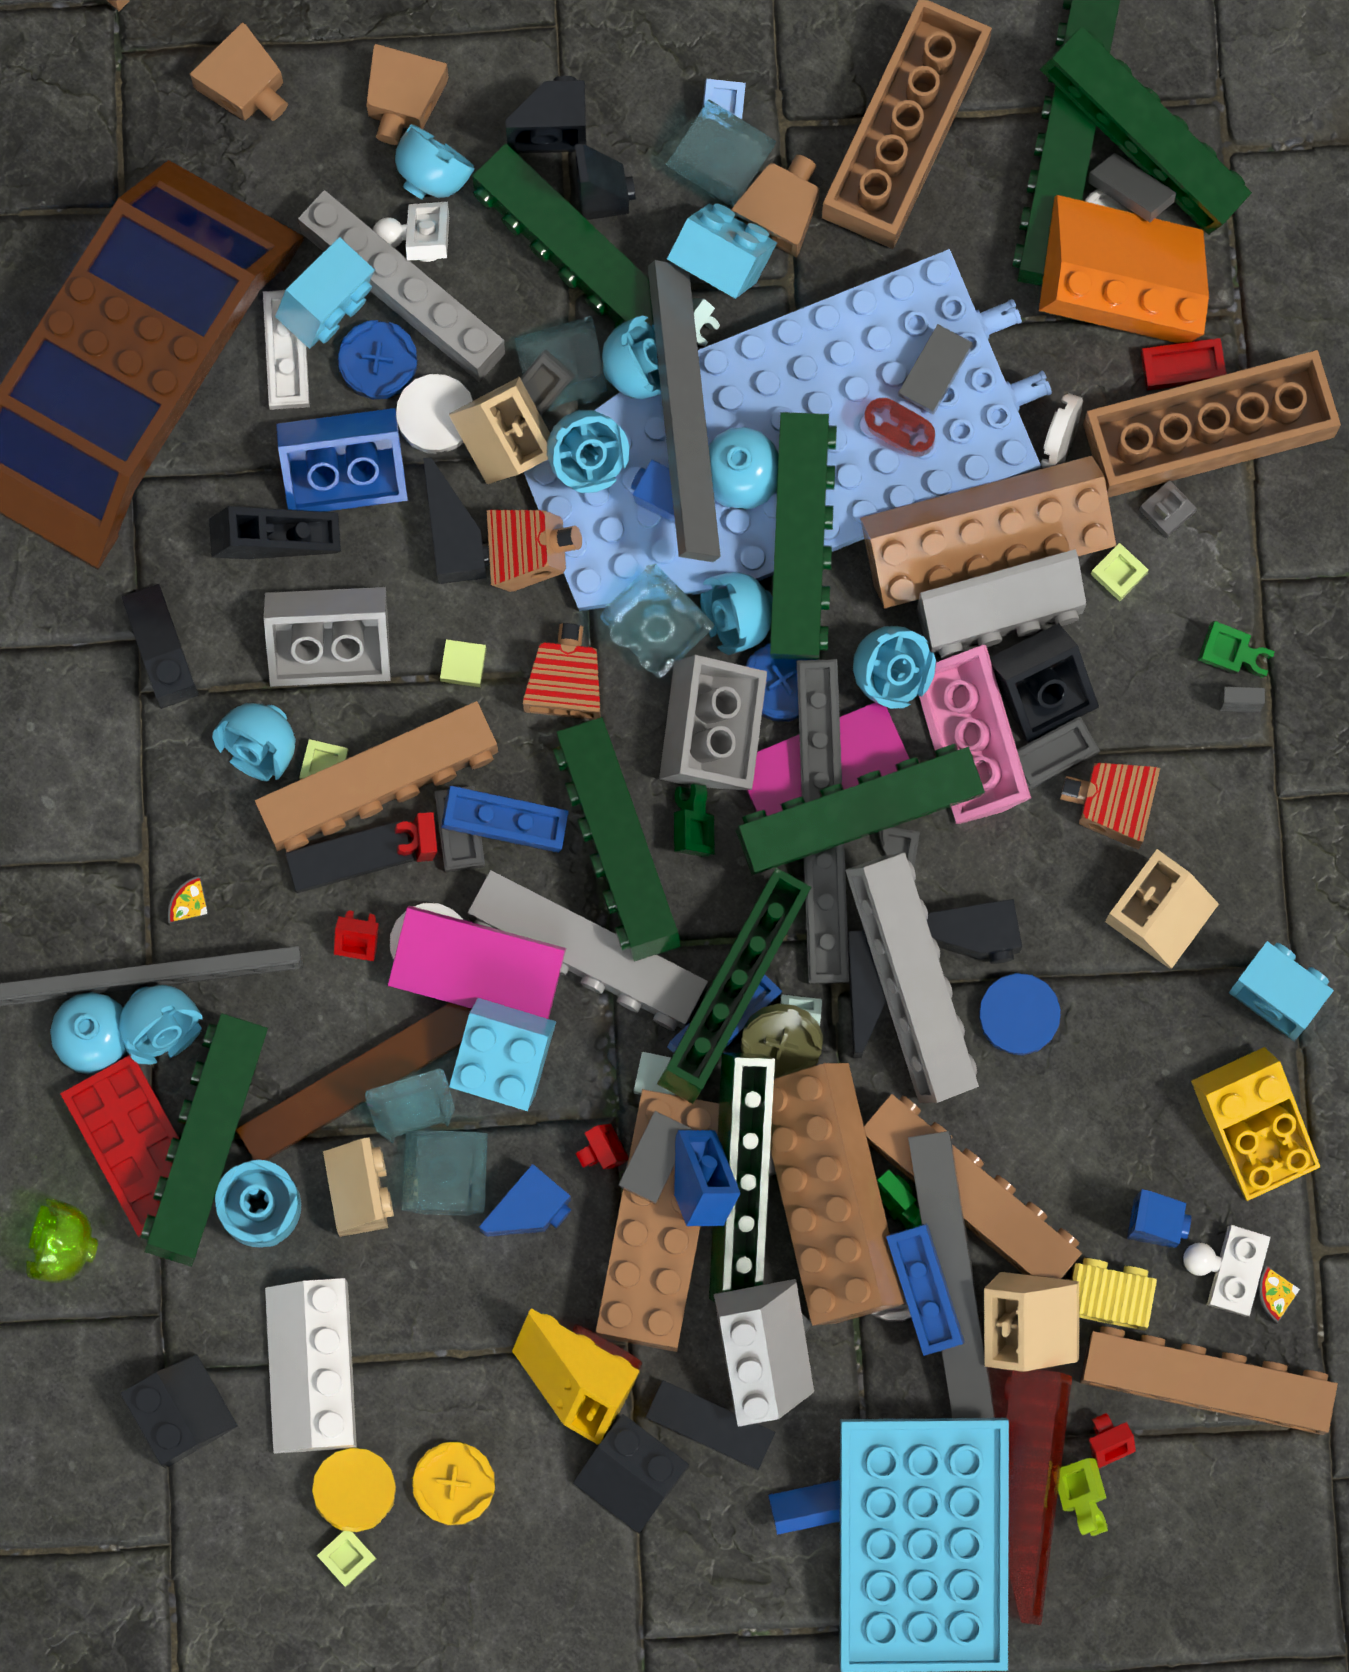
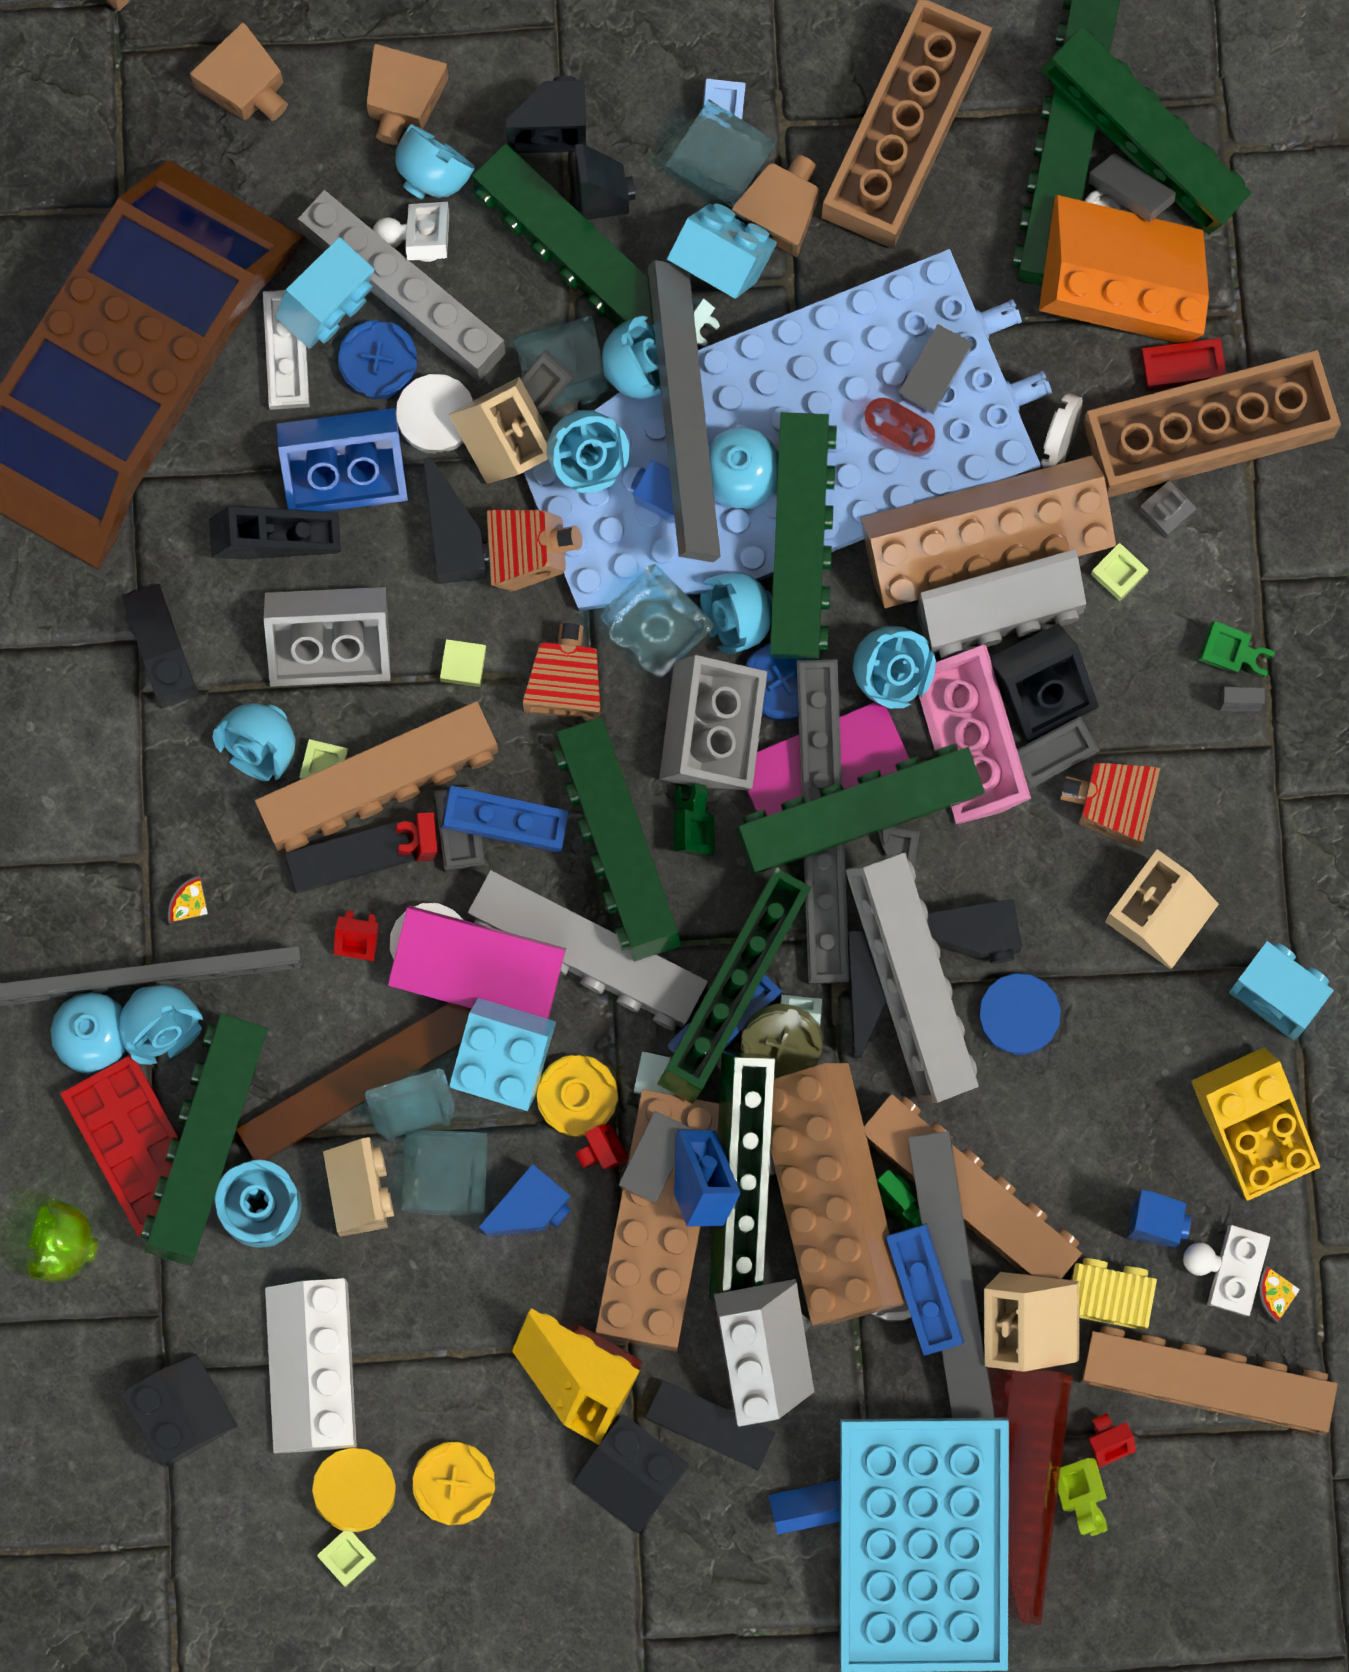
none -> yellow tile [536,1055,618,1137]

